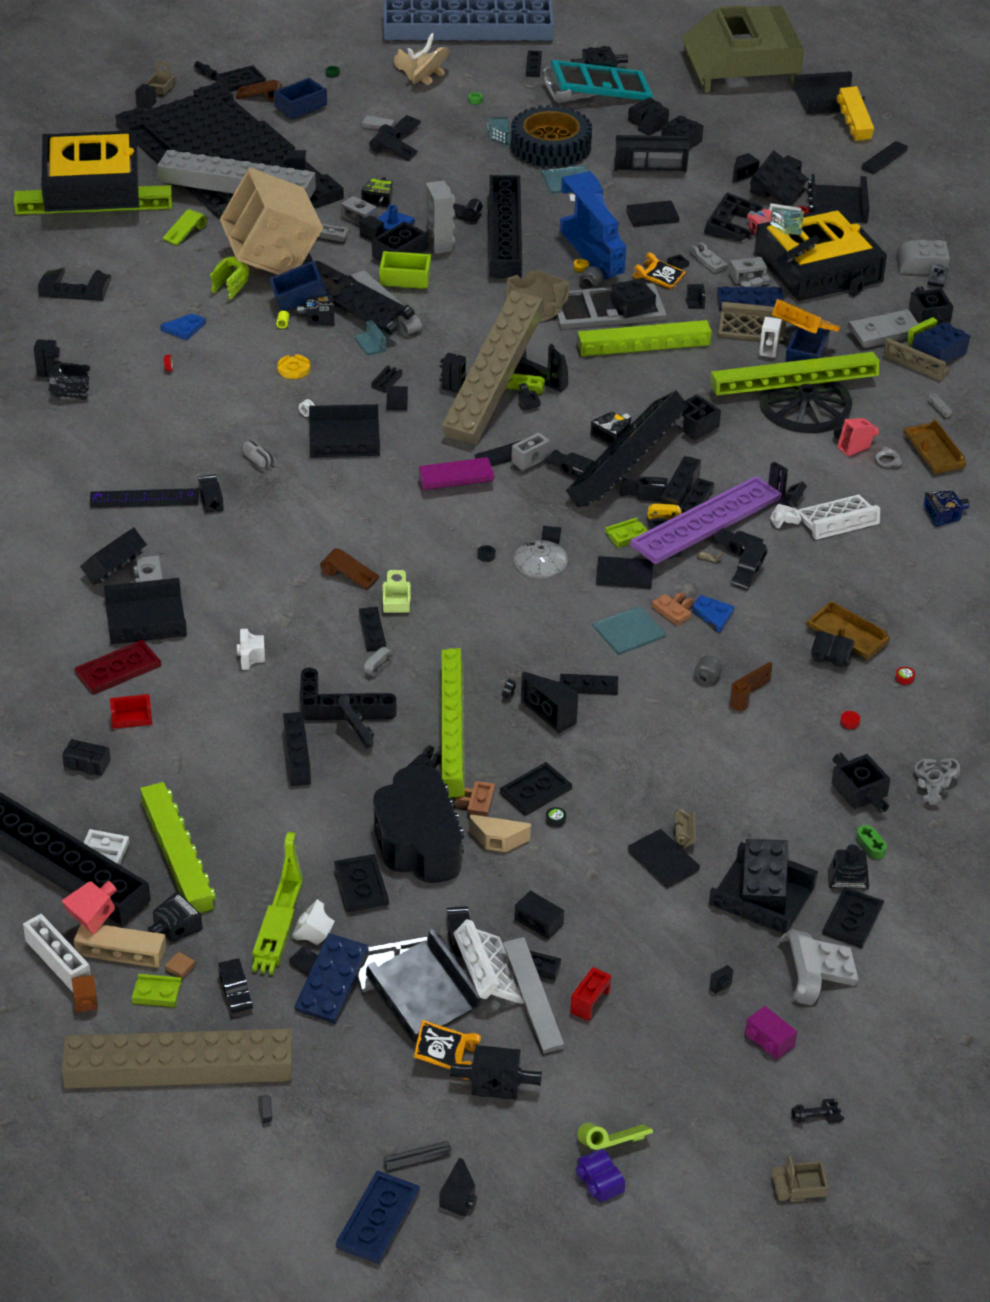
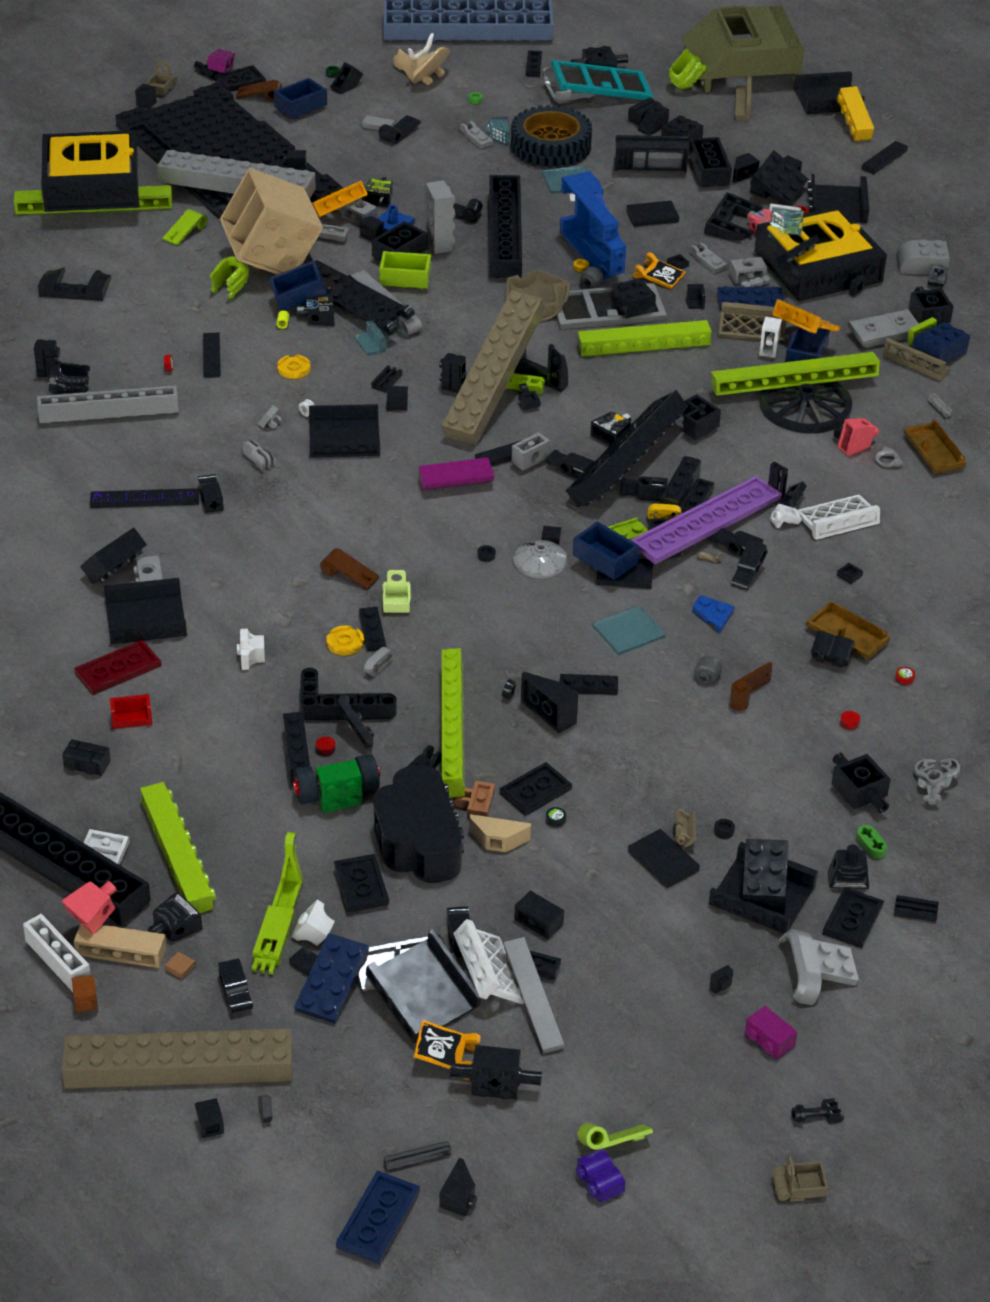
lime plate [132,974,182,1008] -> none
blue wing [160,314,206,340] -> none
black door [369,131,418,161] -> none
red panel [570,967,612,1021] -> none
nougat hinge [651,592,694,626] -> none
clear blue torso [923,491,969,527] -> none
none -> light grey brick [37,385,179,423]
none -> black panel [195,1098,224,1139]
none -> black tile [203,332,221,377]
none -> magenta brick [207,49,235,73]
none -> light grey tile [258,405,282,429]
none -> brick [292,754,380,813]
none -> light orange fence [312,181,368,218]
none -> red tile [316,736,336,755]
none -> yellow tile [326,625,364,656]
none -> black slope [330,62,363,94]
none -> light grey hinge [459,121,493,149]
none -> dark blue piece [572,521,640,580]
none -> lime piece [668,49,707,91]
none -> black brick [689,137,732,187]
none -> black tile [714,819,735,839]
none -> dark tan fence [735,76,752,121]
none -> black tile [837,563,863,584]
none -> black tile [894,895,939,922]

